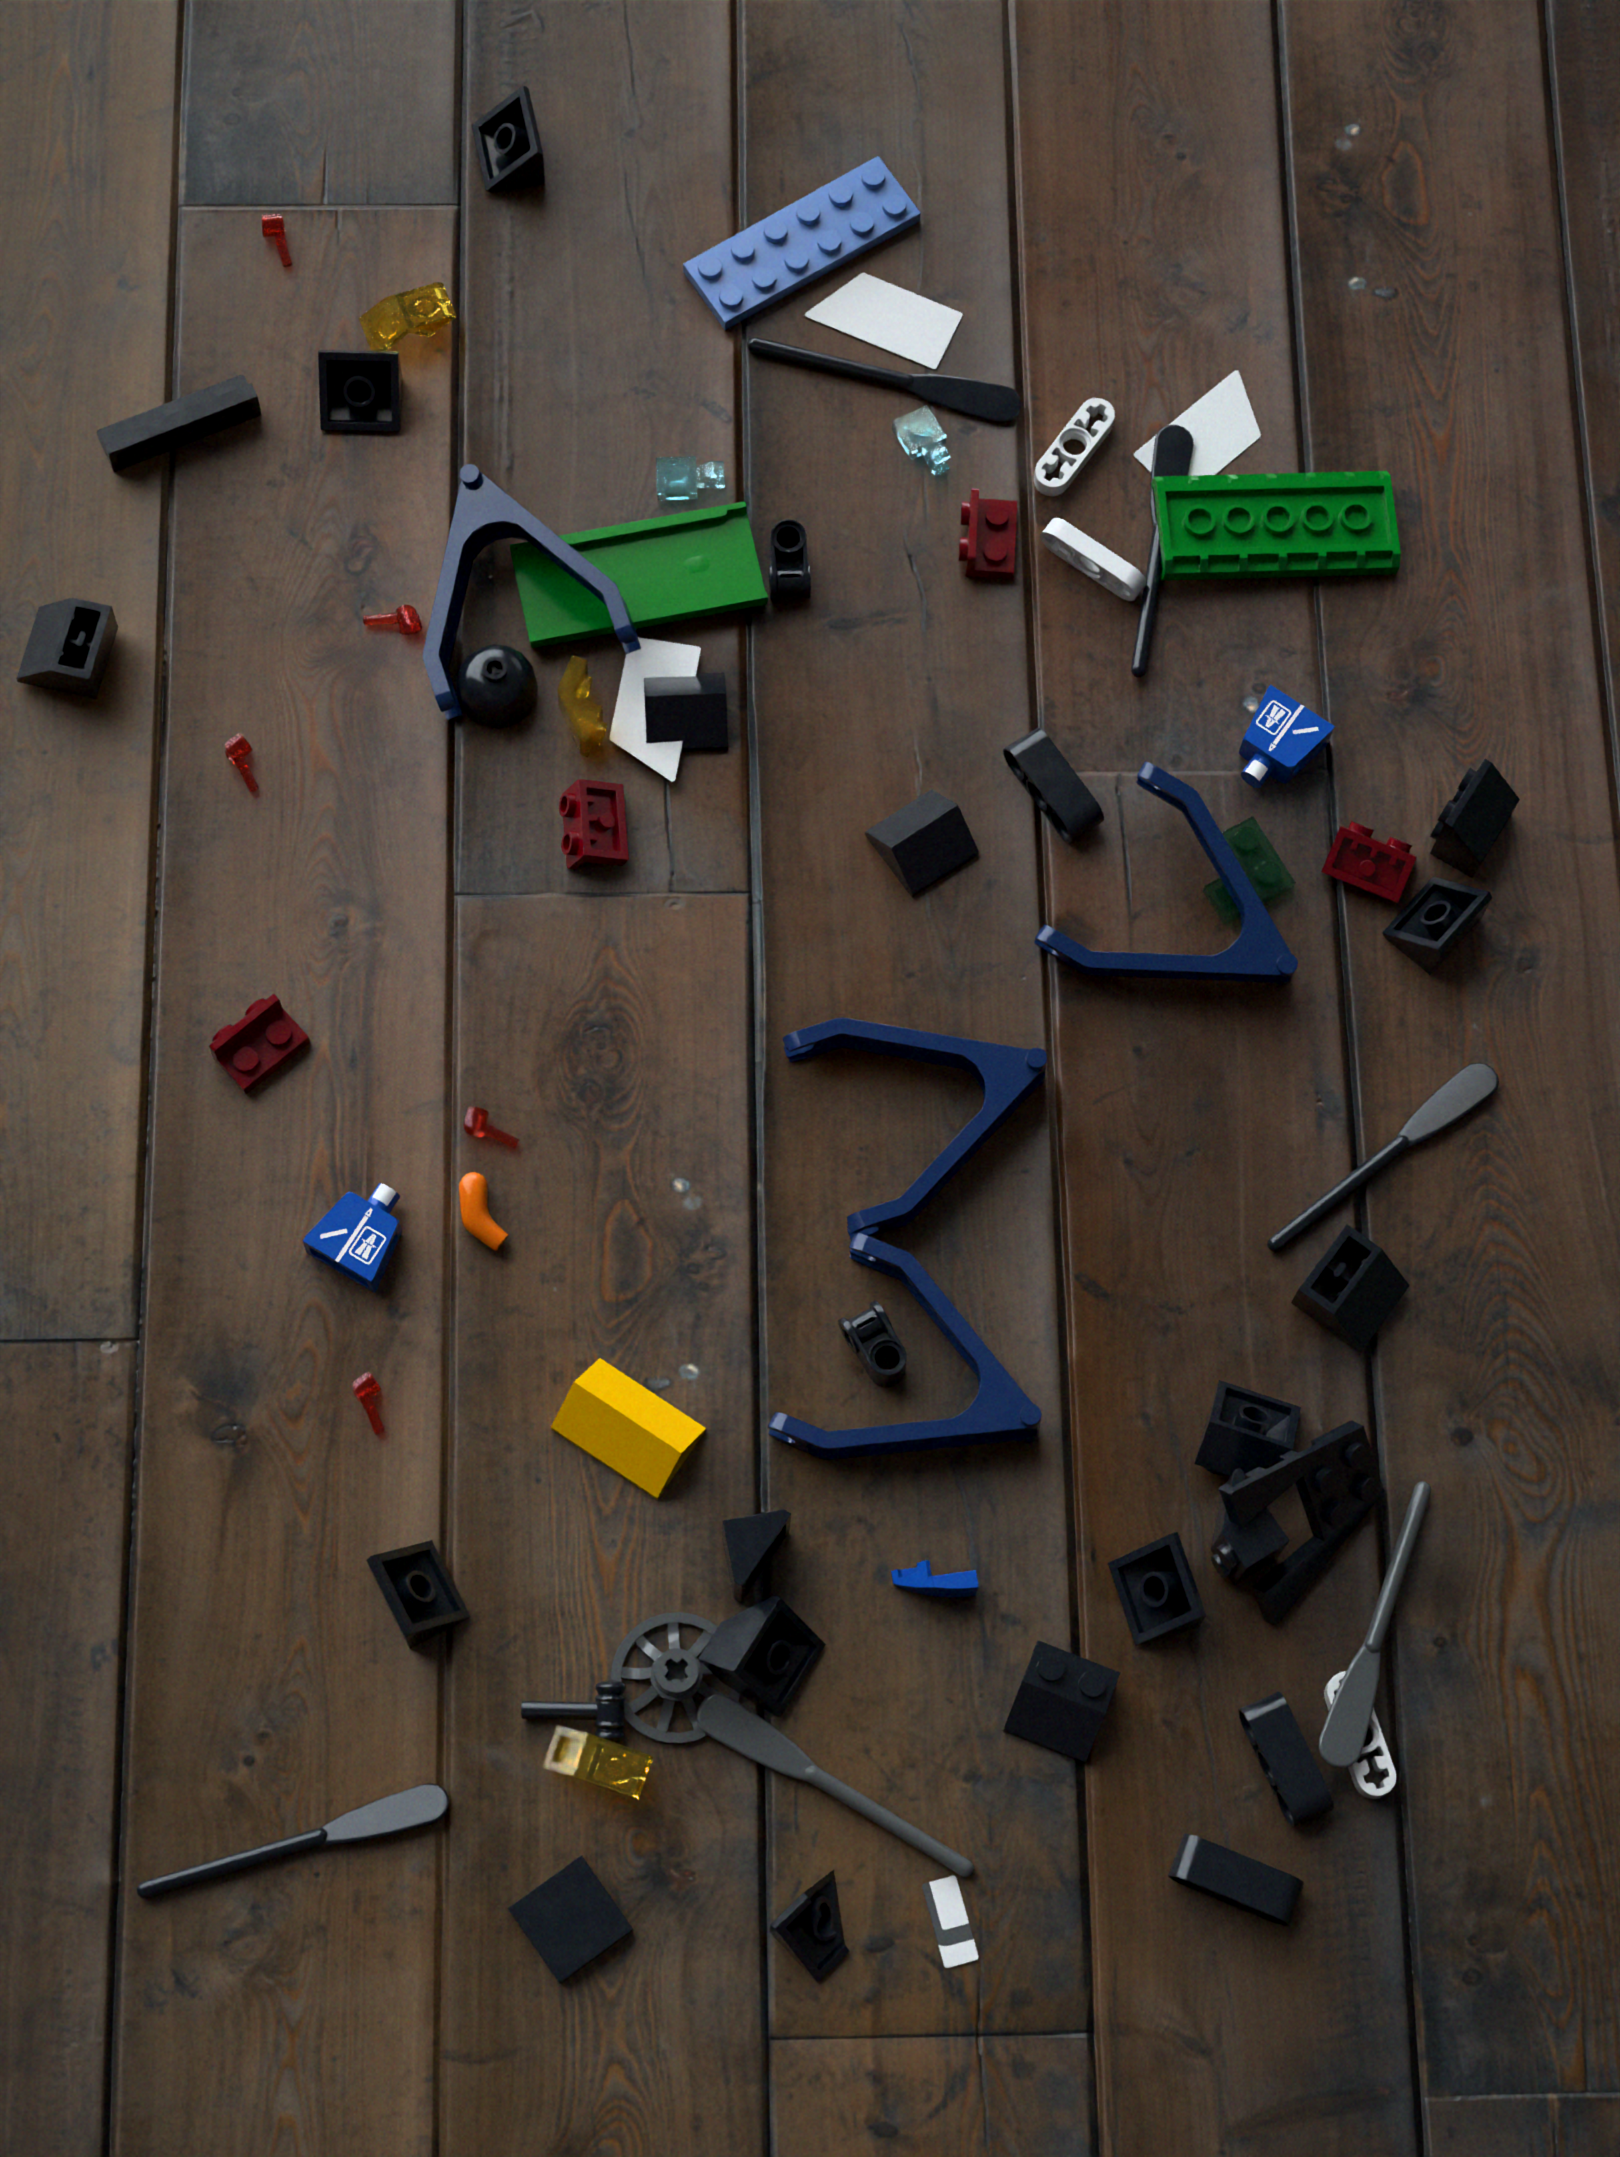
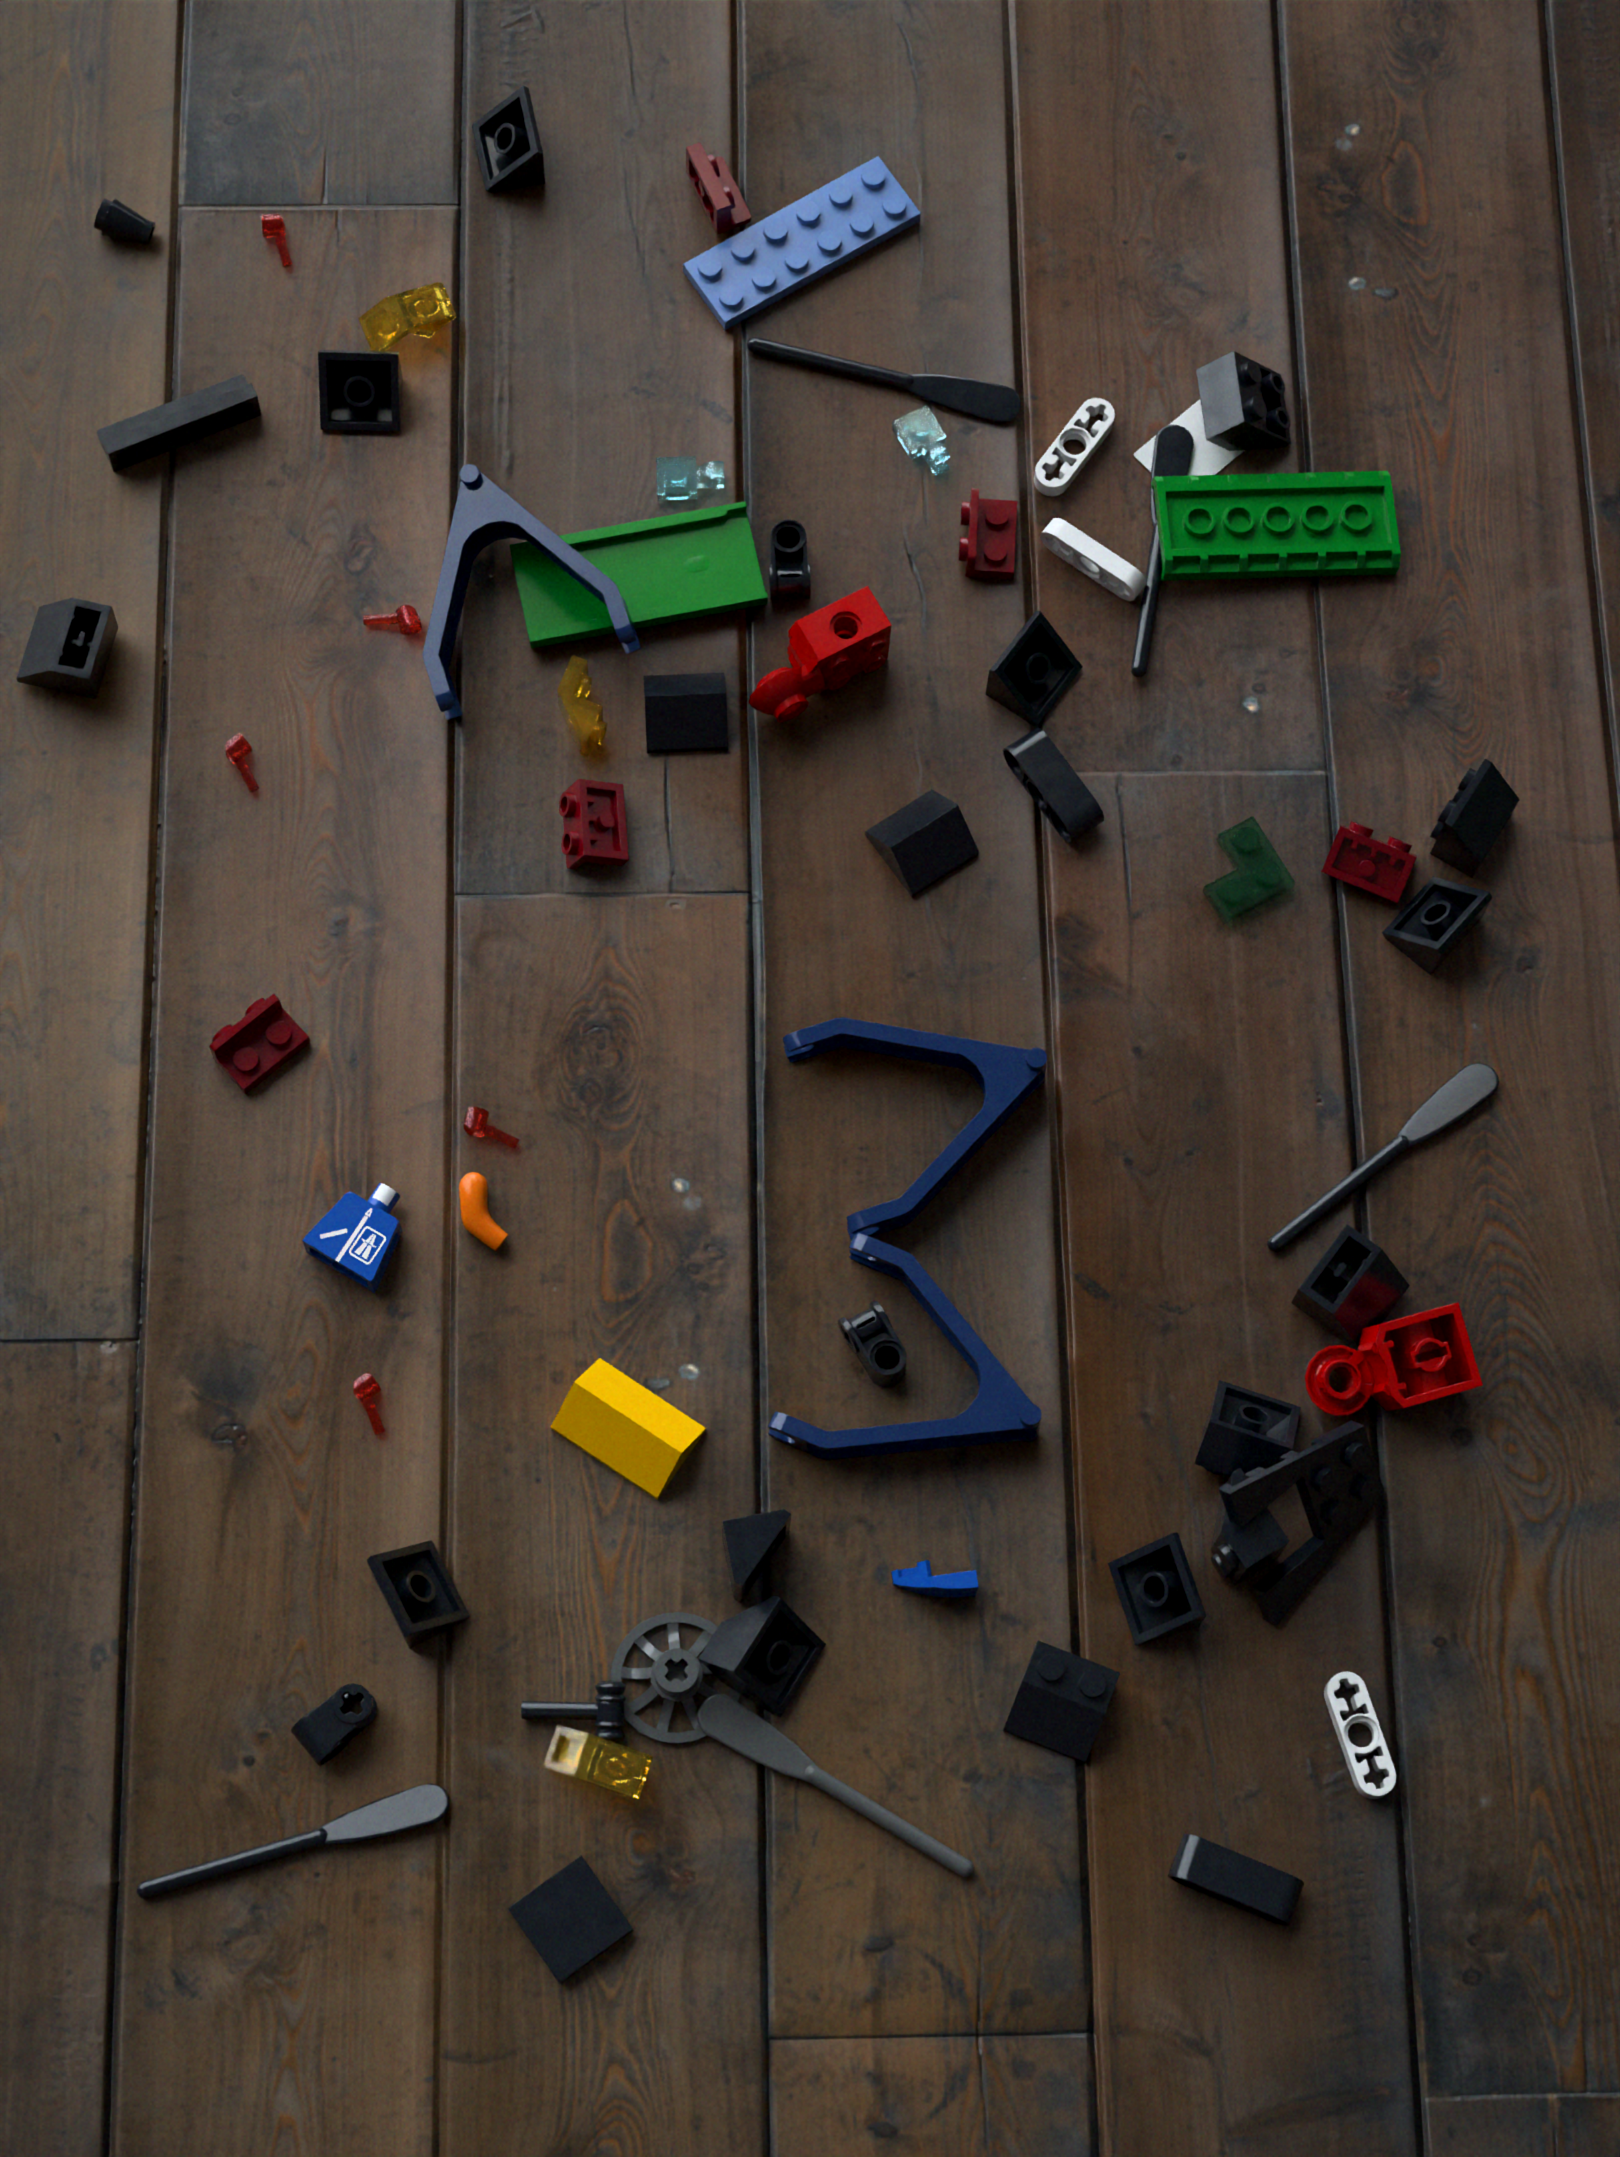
black cylinder [456,644,538,728] -> none
white sticker [609,637,701,782] -> none
black slope [769,1870,850,1983] -> none
white sticker [805,273,963,369] -> none
white sticker [922,1876,979,1968] -> none
dark blue piece [1034,762,1298,985] -> none
black beam [1238,1692,1334,1827] -> none
blue torso [1239,685,1335,788] -> none
dark grey piece [1318,1481,1431,1768] -> none
none -> black cone [94,198,156,245]
none -> black piece [291,1683,377,1766]
none -> dark red bracket [686,142,751,235]
none -> red brick [748,586,892,722]
none -> black slope [985,611,1083,726]
none -> black slope [1196,351,1291,451]
none -> red brick [1305,1302,1483,1416]

